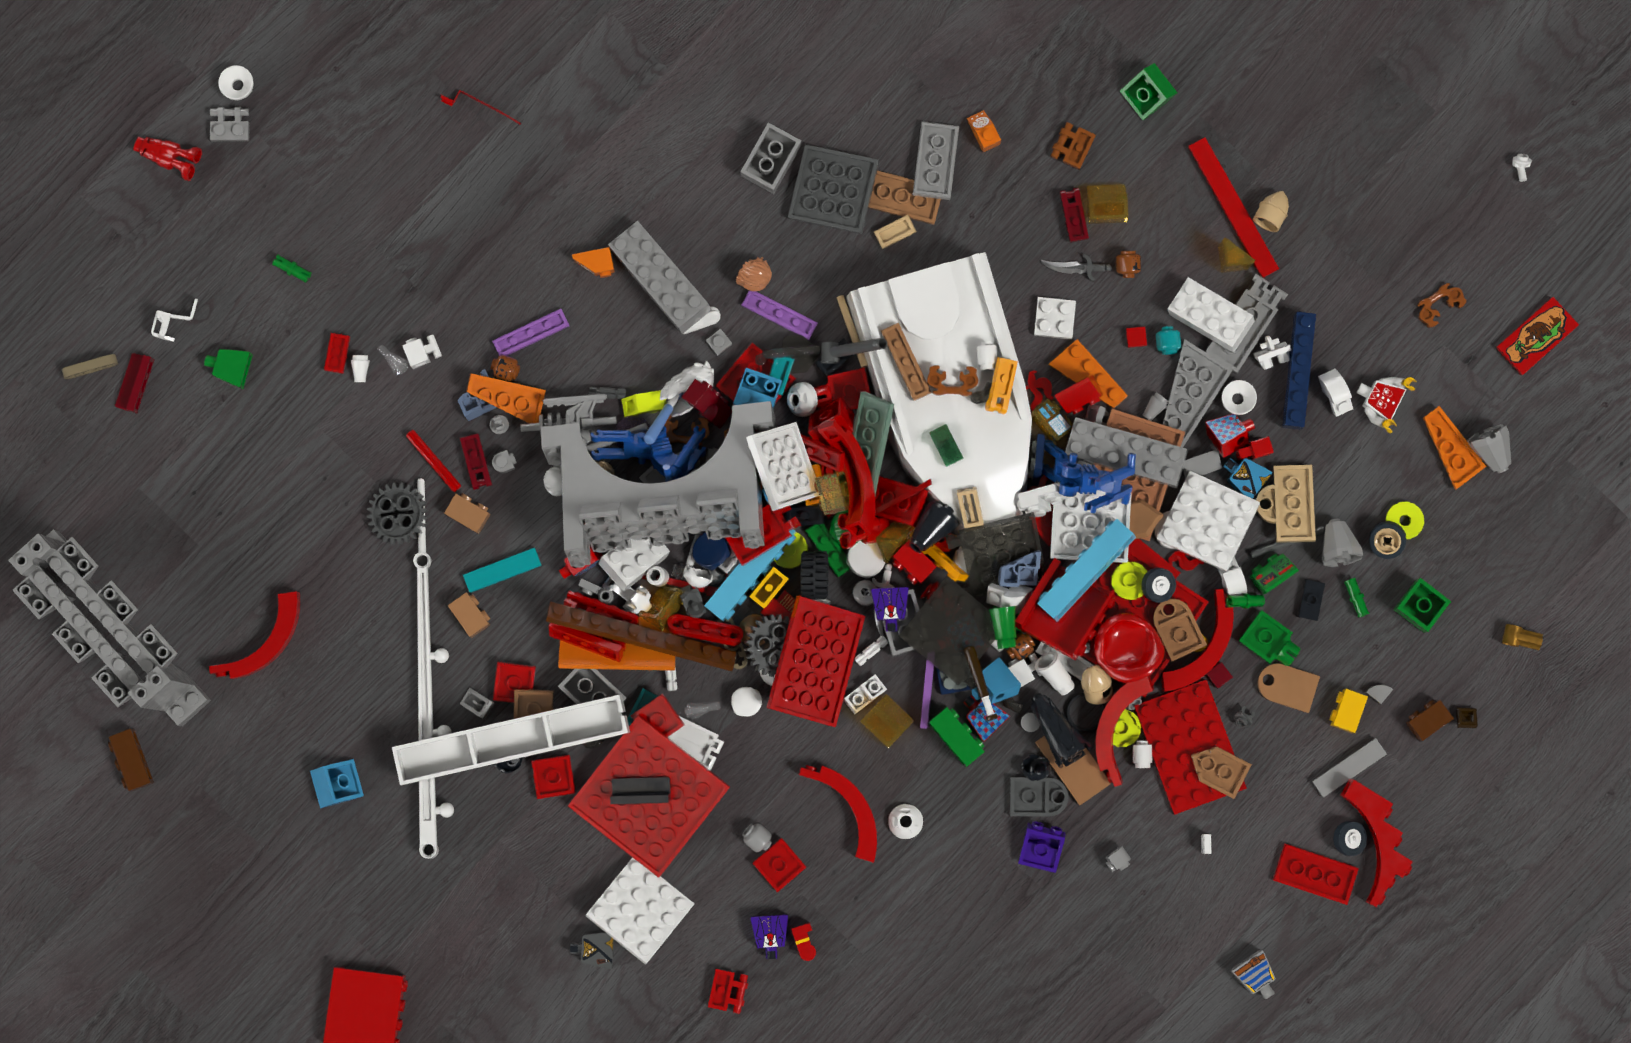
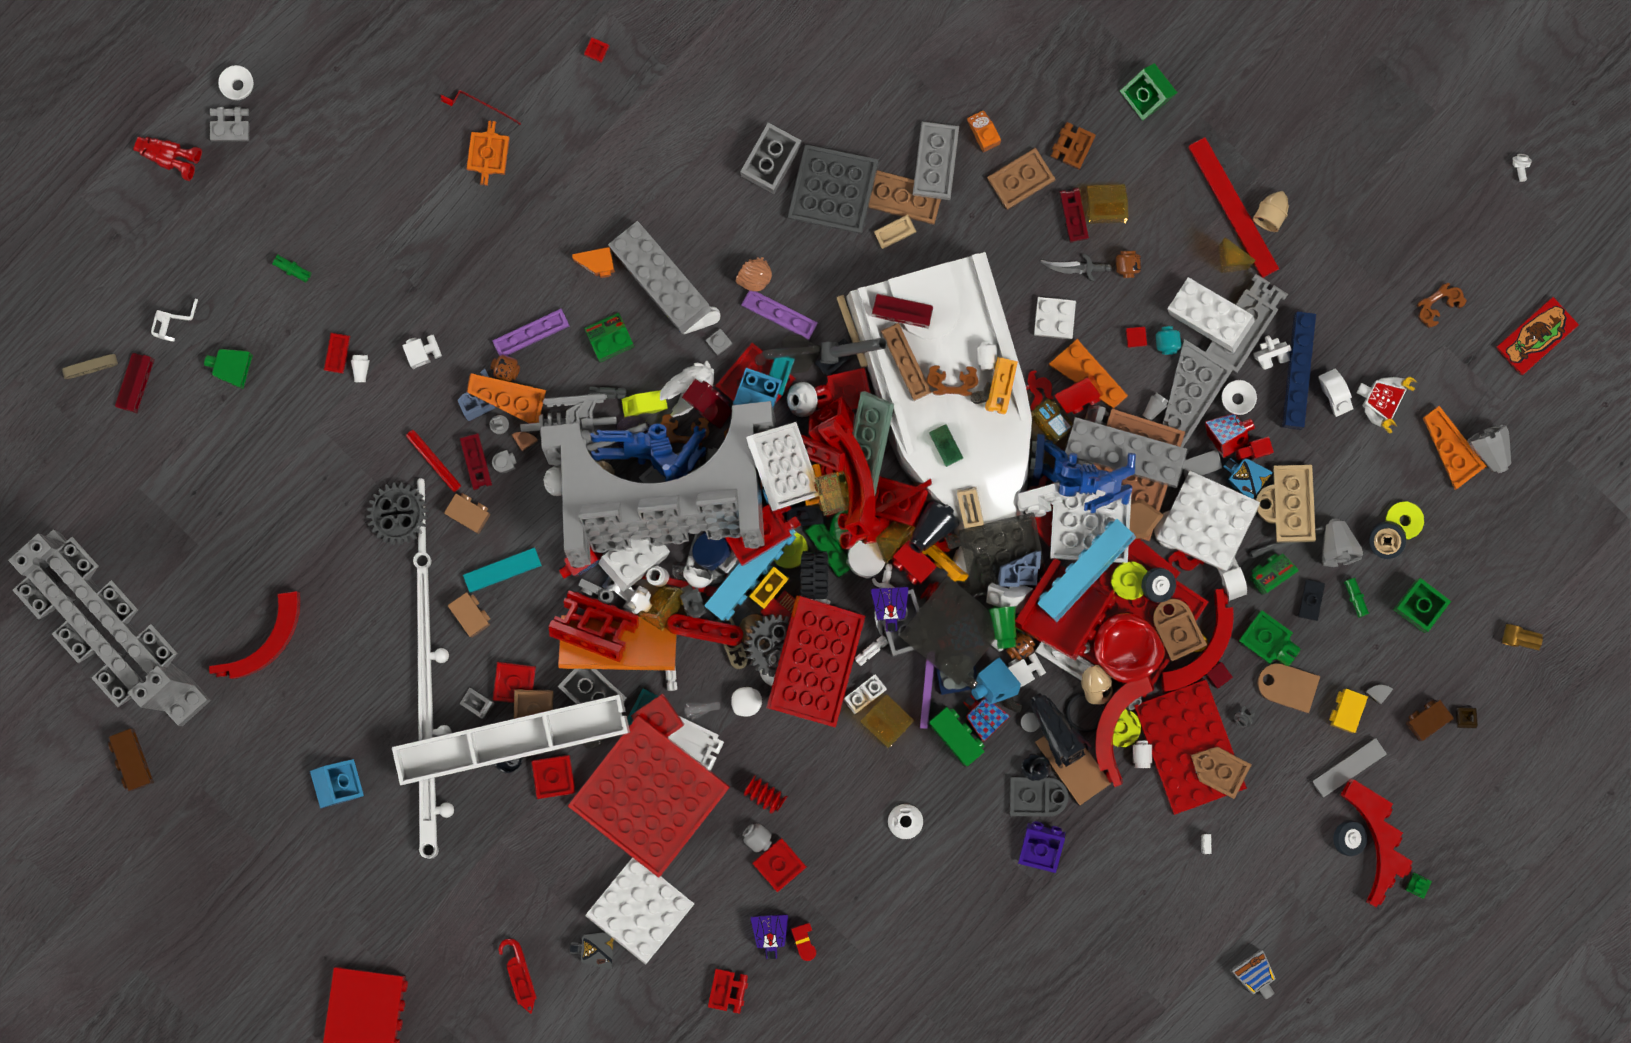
clear cone [377,345,408,375] -> none
reddish brown plate [546,602,736,671] -> none
black panel [610,777,671,804] -> none
medium blue piece [644,392,683,445] -> none
red arch [799,765,877,863] -> none
light grey head [853,580,877,606] -> none
dark brown piece [964,646,998,722] -> none
white plant [1035,651,1075,695] -> none
light grey plate [1105,846,1131,872] -> none
green pin [1226,593,1265,609] -> none
red tile [1273,844,1359,905] -> none
none -> orange plate [467,121,510,186]
none -> red plate [498,938,537,1014]
none -> nougat tile [512,432,538,451]
none -> red plate [584,37,609,63]
none -> green slope [584,313,634,363]
none -> red piece [744,775,788,814]
none -> dark red panel [872,294,933,329]
none -> medium nougat tile [987,148,1056,210]
none -> green tile [1405,873,1432,899]

